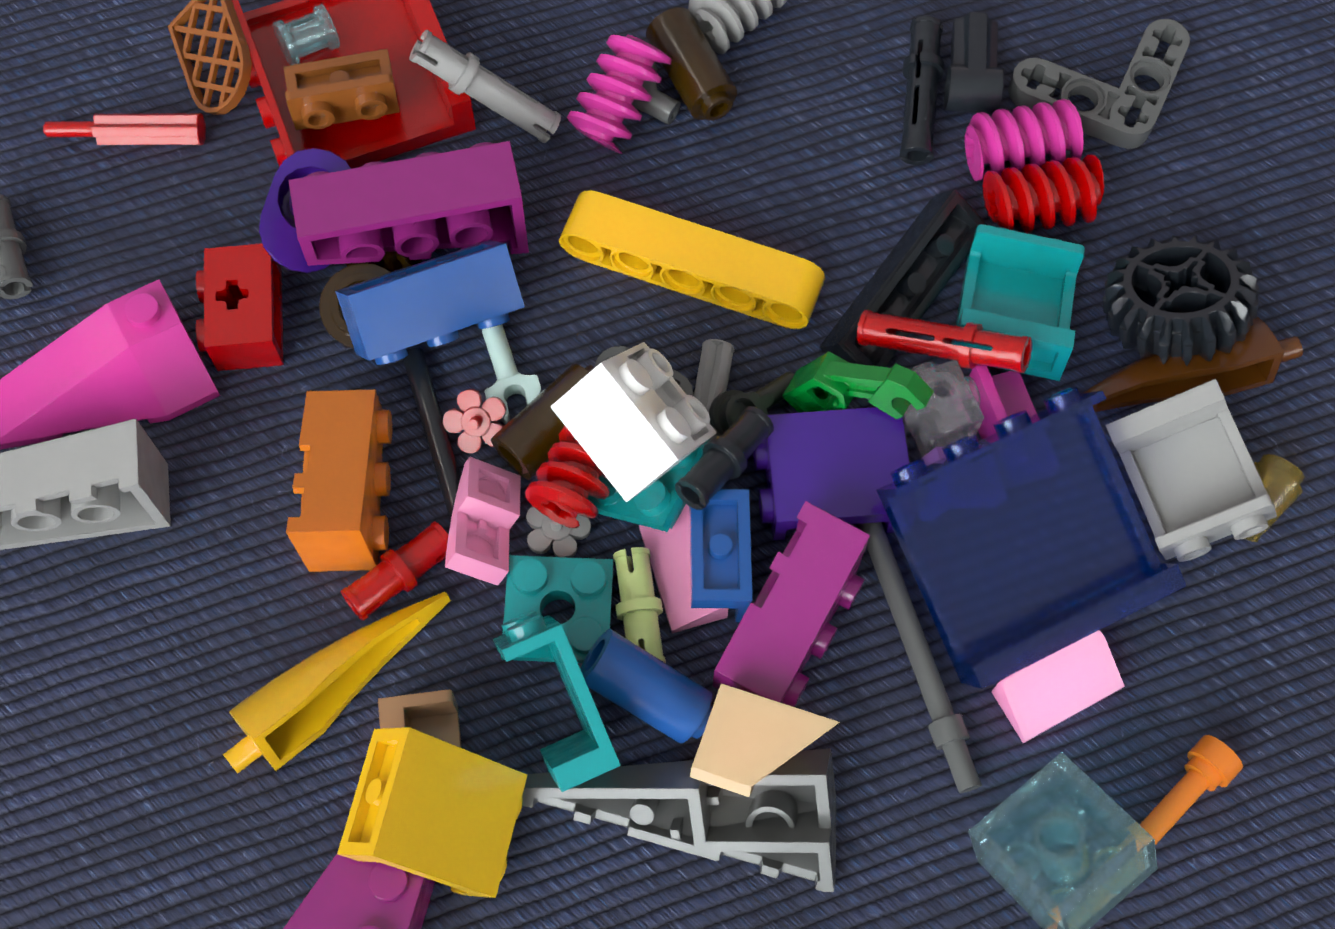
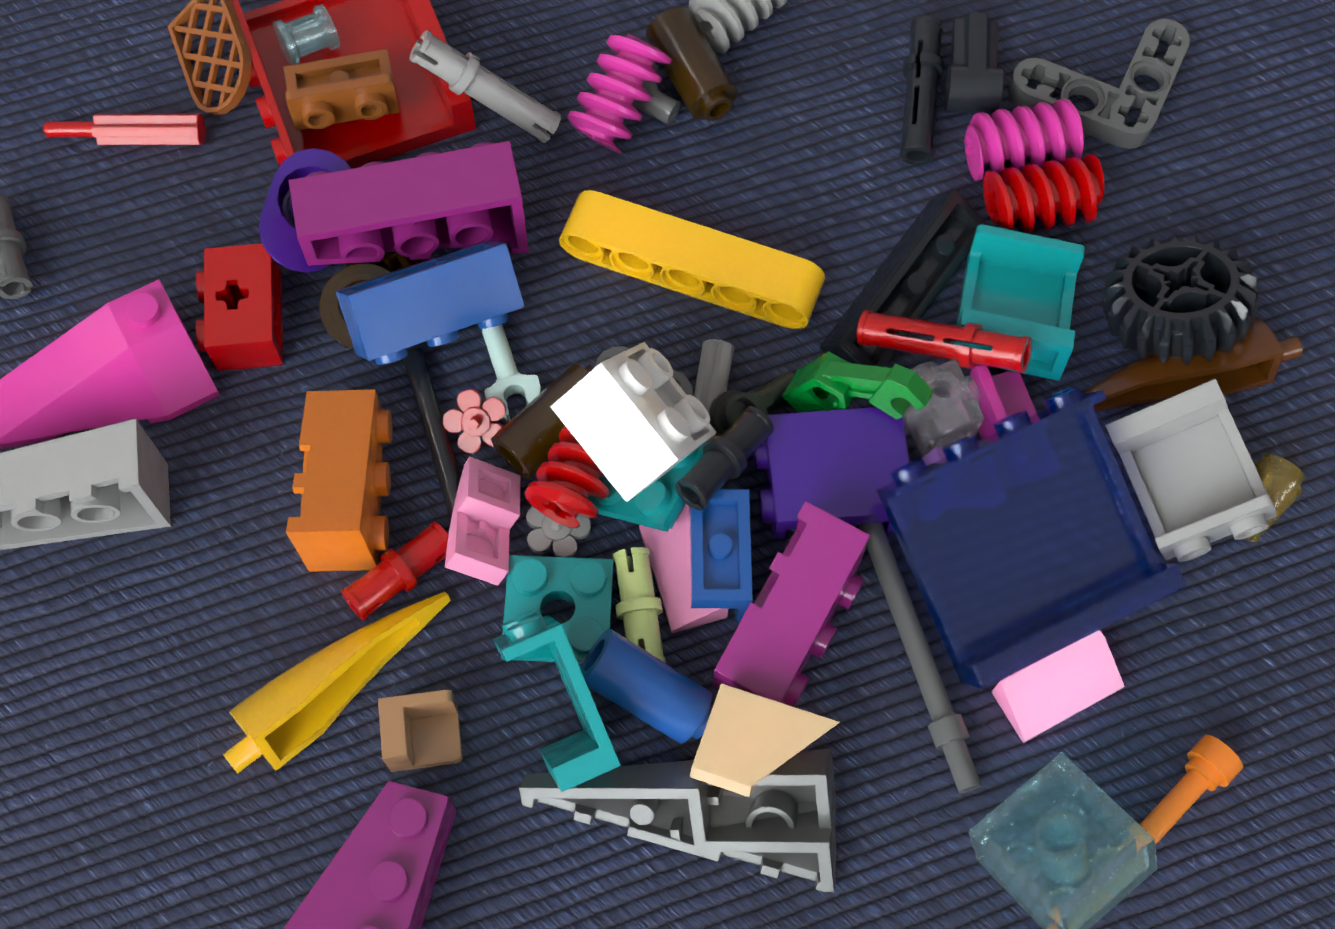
yellow panel [337,727,527,898] -> none

